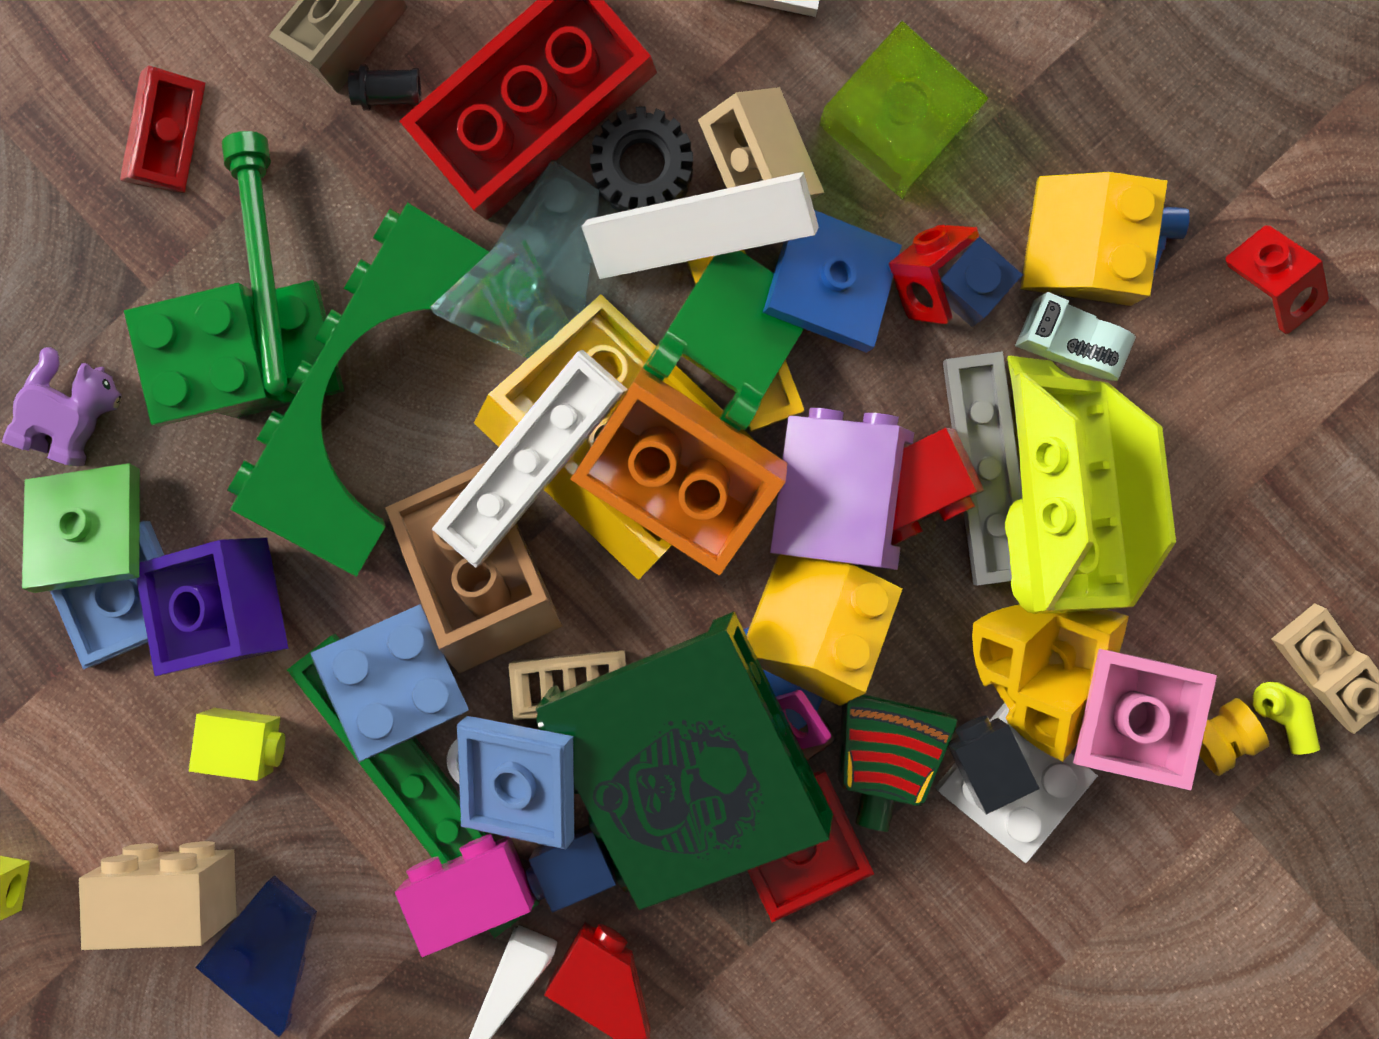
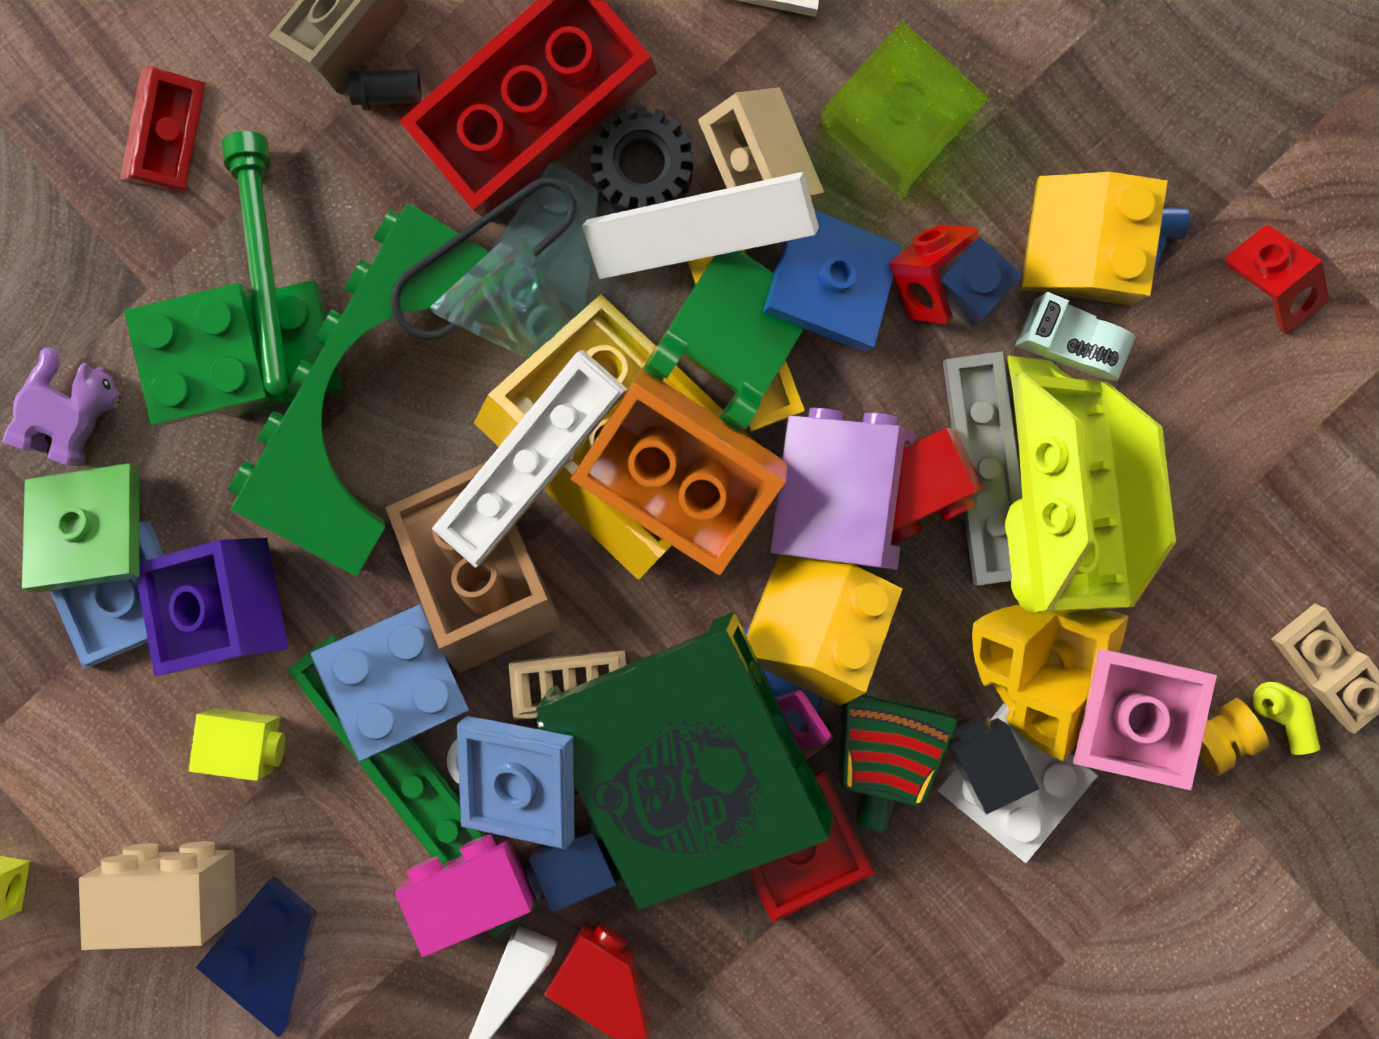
none -> black piece [390,178,577,340]

